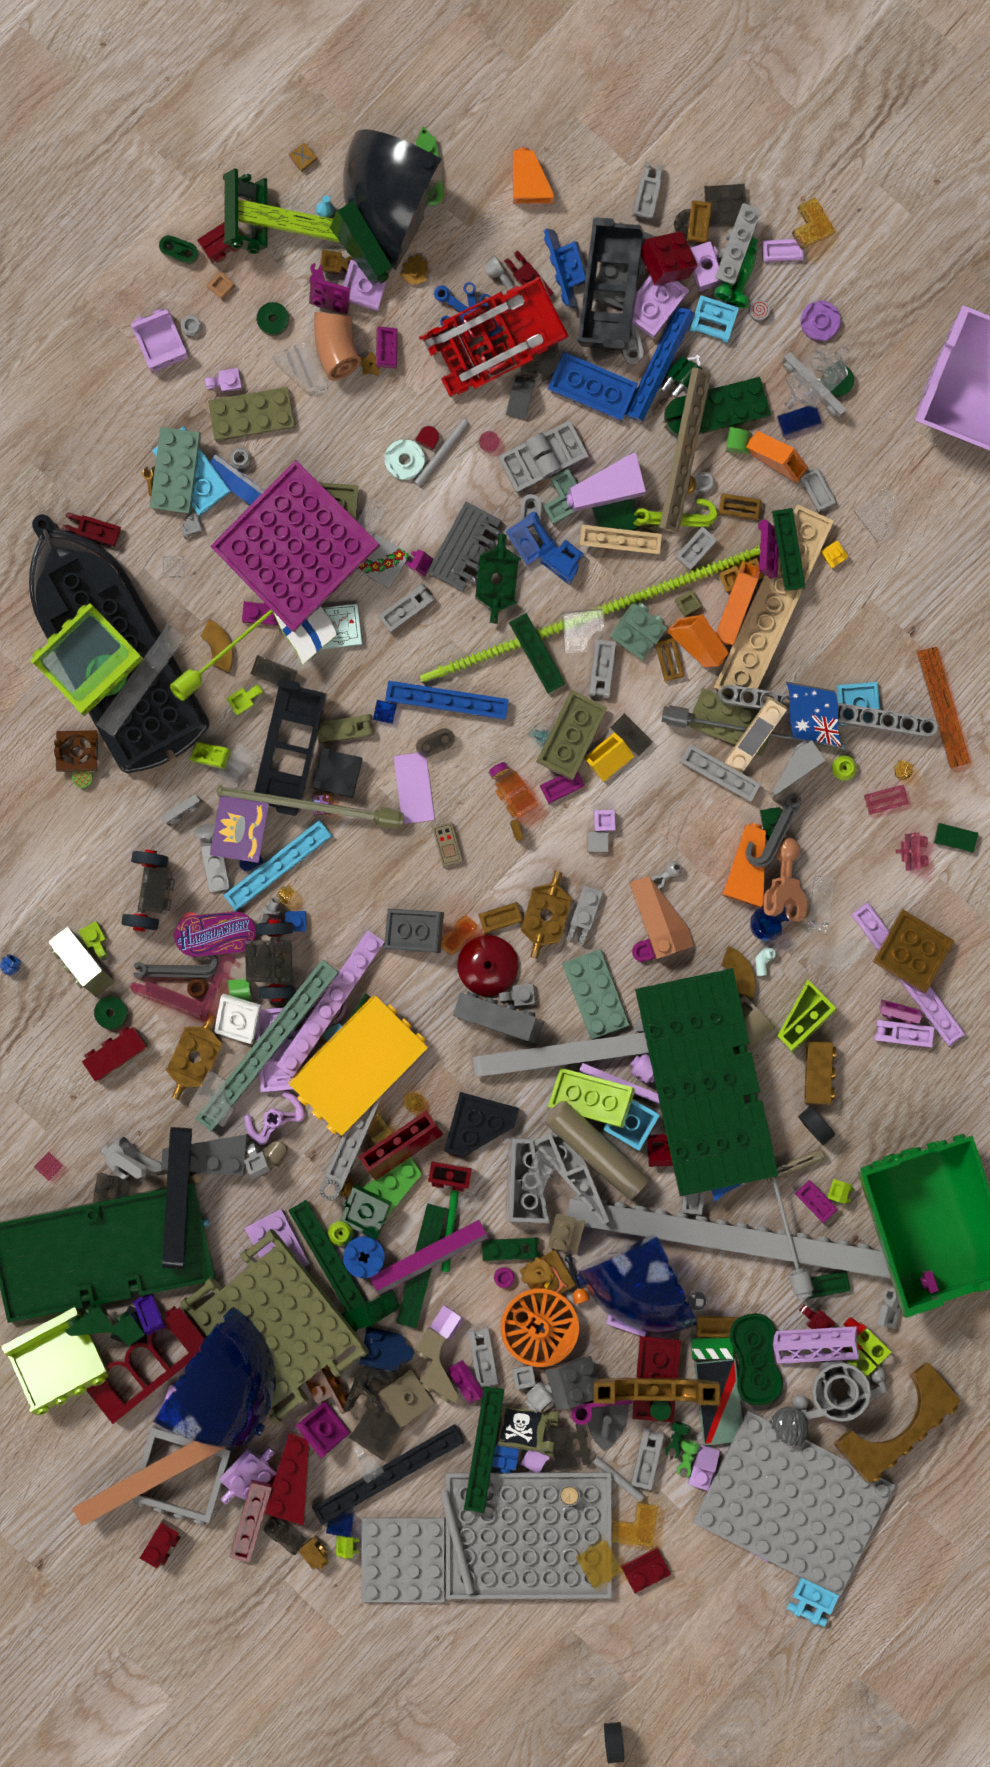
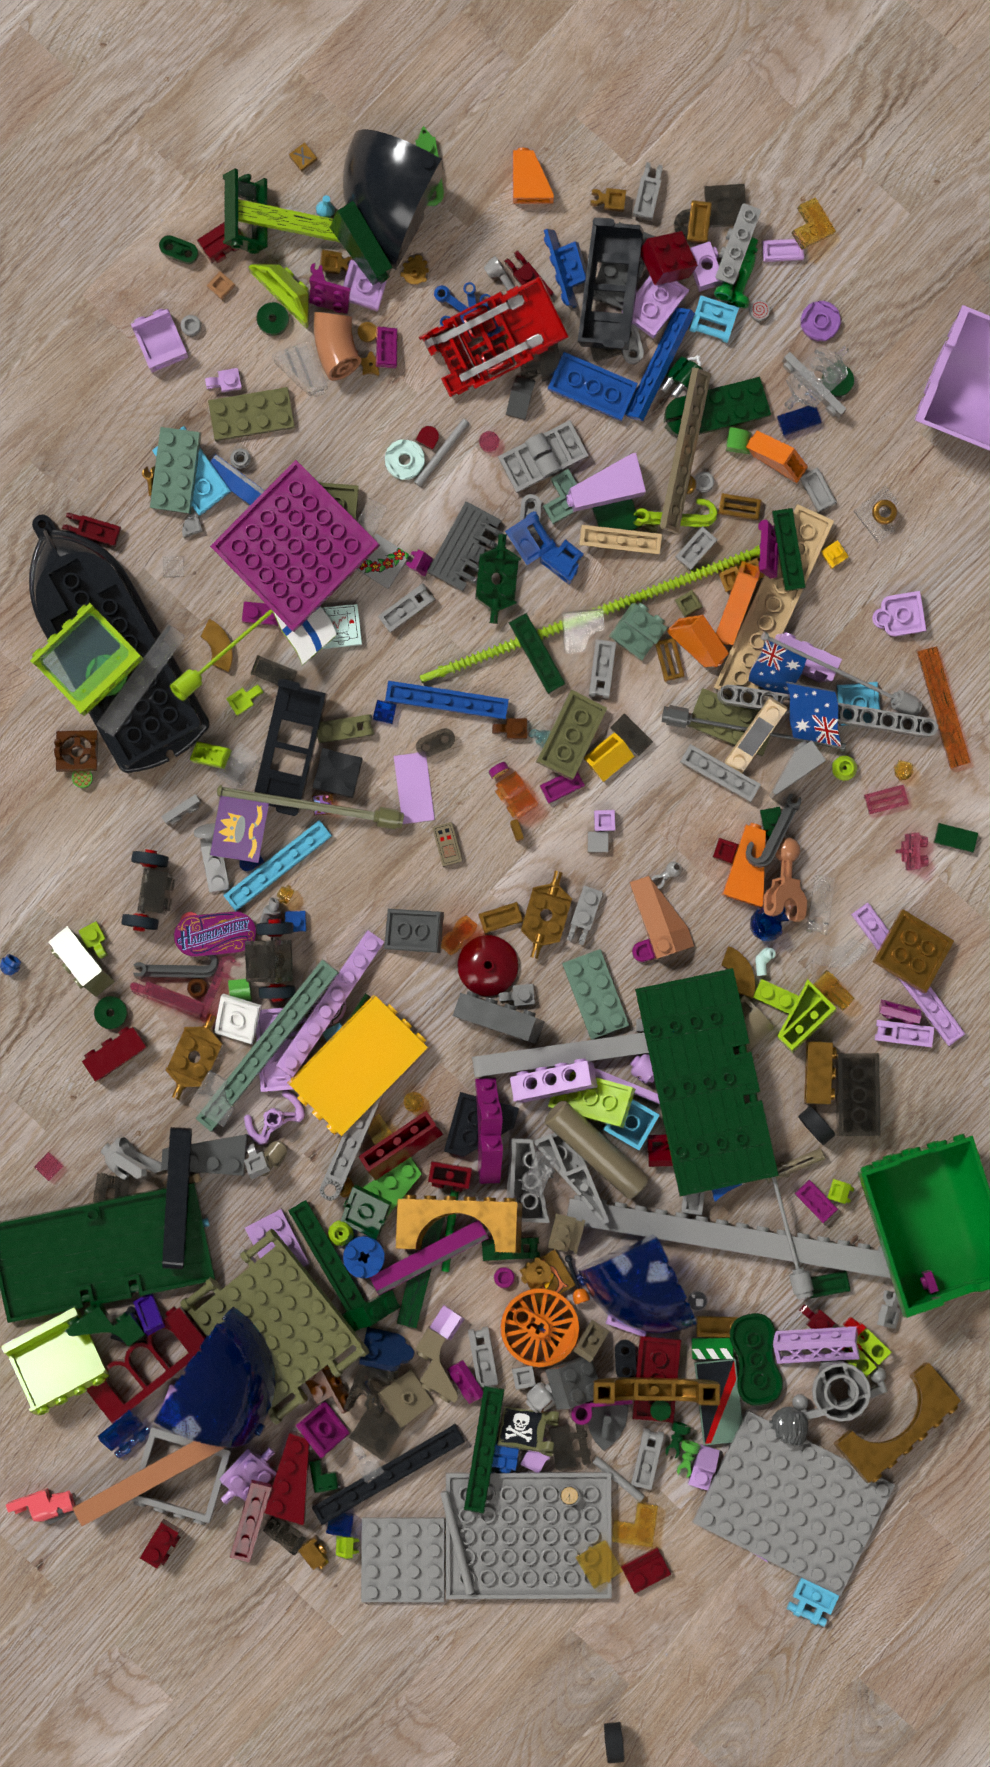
none -> coral plate [6,1488,75,1525]
none -> clear blue plate [97,1410,150,1459]
none -> lime wedge [248,264,309,328]
none -> dark green piece [309,1459,341,1493]
none -> pearl gold piece [357,322,377,343]
none -> arch [396,1195,522,1253]
none -> magenta arch [475,1078,503,1184]
none -> reddish brown plate [492,718,527,739]
none -> lavender brick [510,1058,597,1104]
none -> dark tan plate [573,1320,609,1362]
none -> pearl gold plate [590,188,626,212]
none -> black plate [614,1339,636,1378]
none -> dark red tile [713,838,738,864]
none -> flag [749,632,922,716]
none -> lime plate [753,979,798,1014]
none -> lavender wedge [775,632,842,683]
none -> clear yellow piece [813,970,855,1011]
none -> clear smoke brick [835,1053,881,1136]
none -> pearl gold piece [872,500,897,524]
none -> lavender plate [872,591,926,637]

